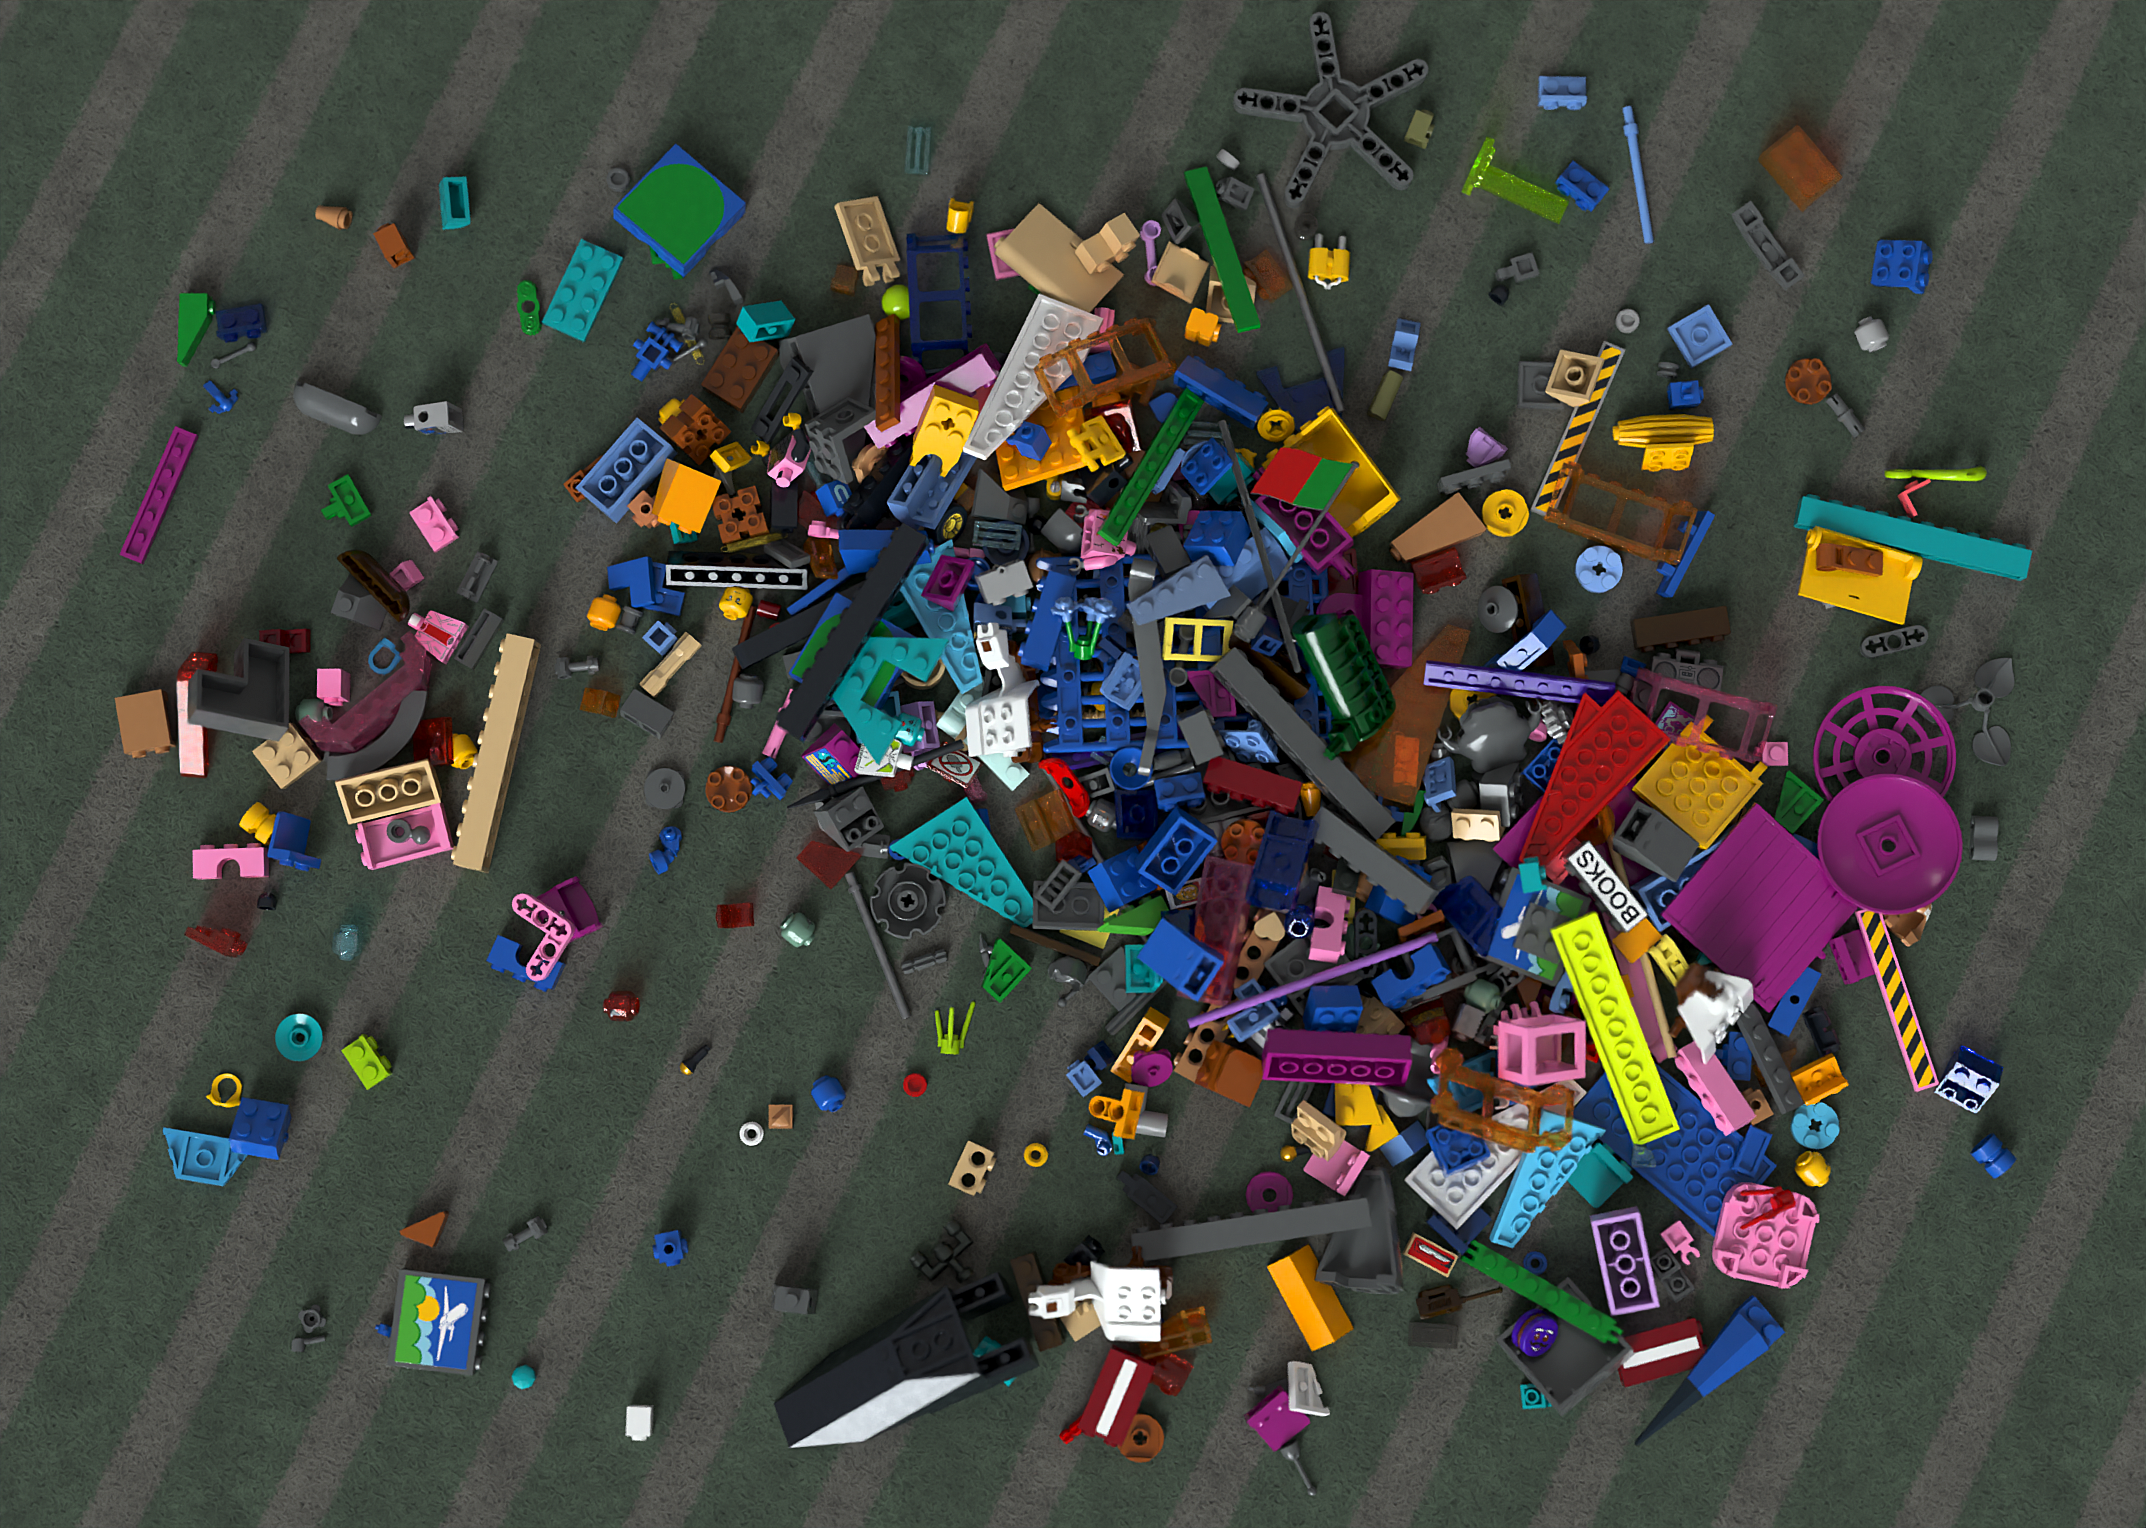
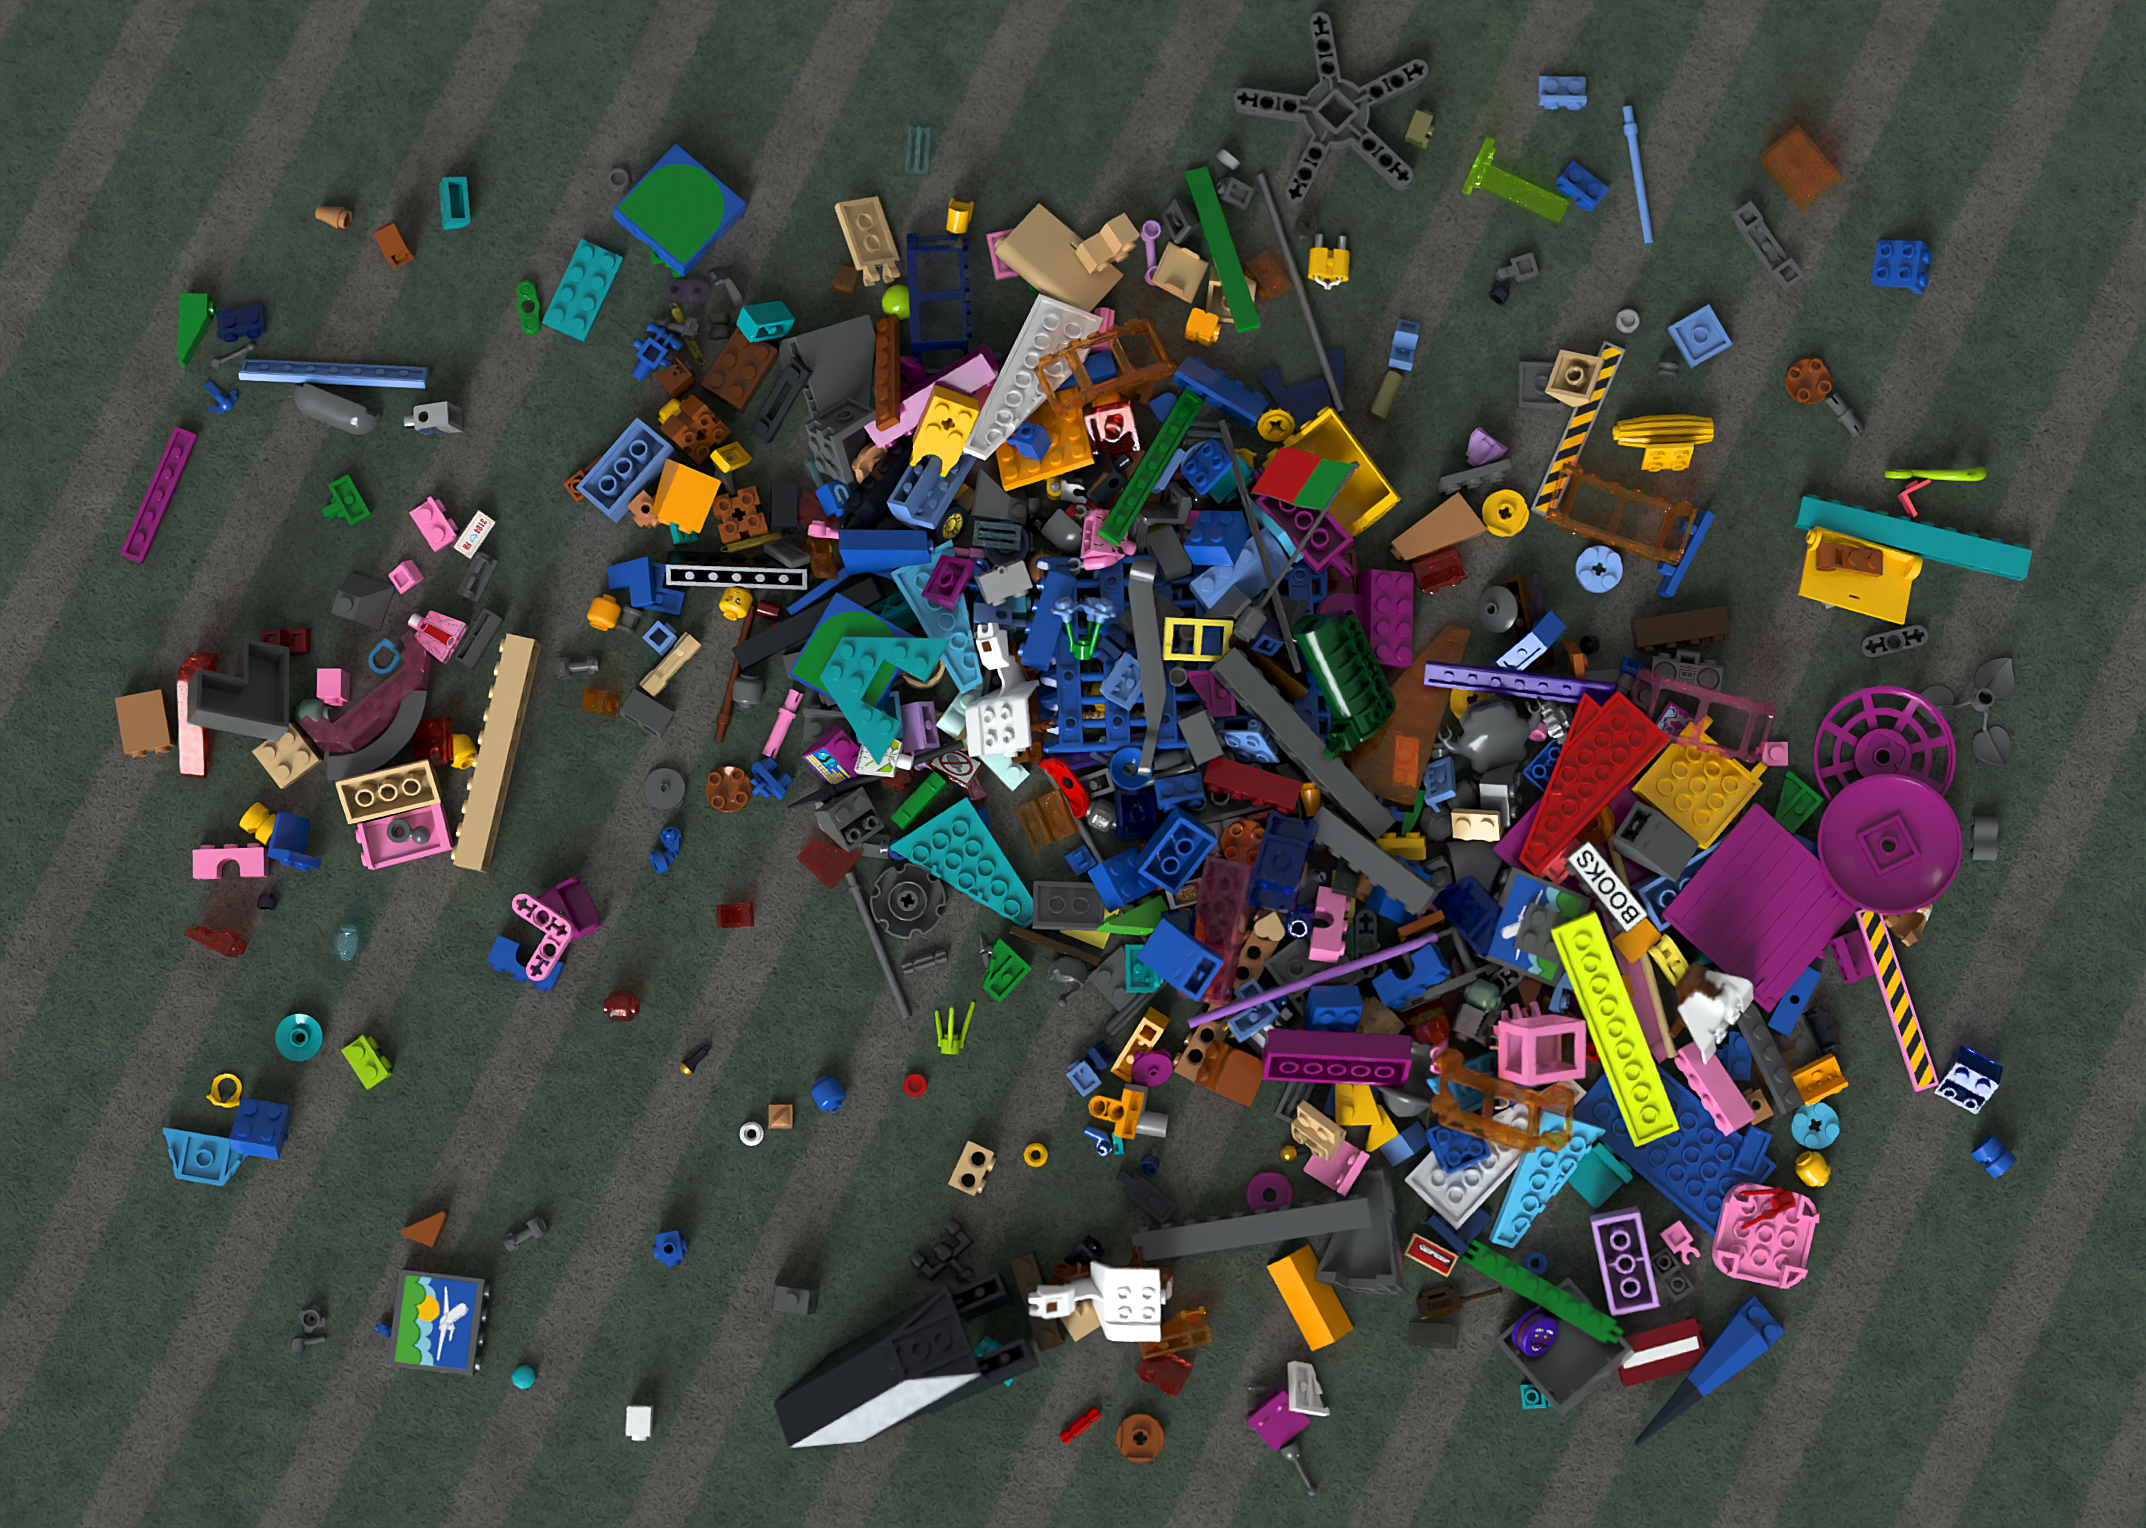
dark brown brick [337,549,410,622] -> none
dark grey hinge [667,338,708,366] -> none
torso [751,413,811,487] -> none
black brick [776,523,930,743] -> none
sand green head [780,912,815,947] -> none
teal head [894,712,925,747] -> none
dark grey slope [1034,859,1082,911] -> none
clear red bracket [1055,830,1093,863] -> none
yellow plate [1067,415,1126,472] -> none
dark red panel [1078,1344,1156,1447] -> none
sand blue wing [1126,555,1231,625] -> none
teal brick [1519,856,1549,893] -> none
clear light blue tile [1631,1144,1656,1167] -> none
blue brick [1667,380,1703,410] -> none
light grey head [1854,316,1889,353] -> none
none -> medium blue tile [238,359,429,388]
none -> white tile [450,508,497,560]
none -> reddish brown hinge [655,357,697,399]
none -> clear purple plate [663,278,710,304]
none -> green piece [890,771,948,831]

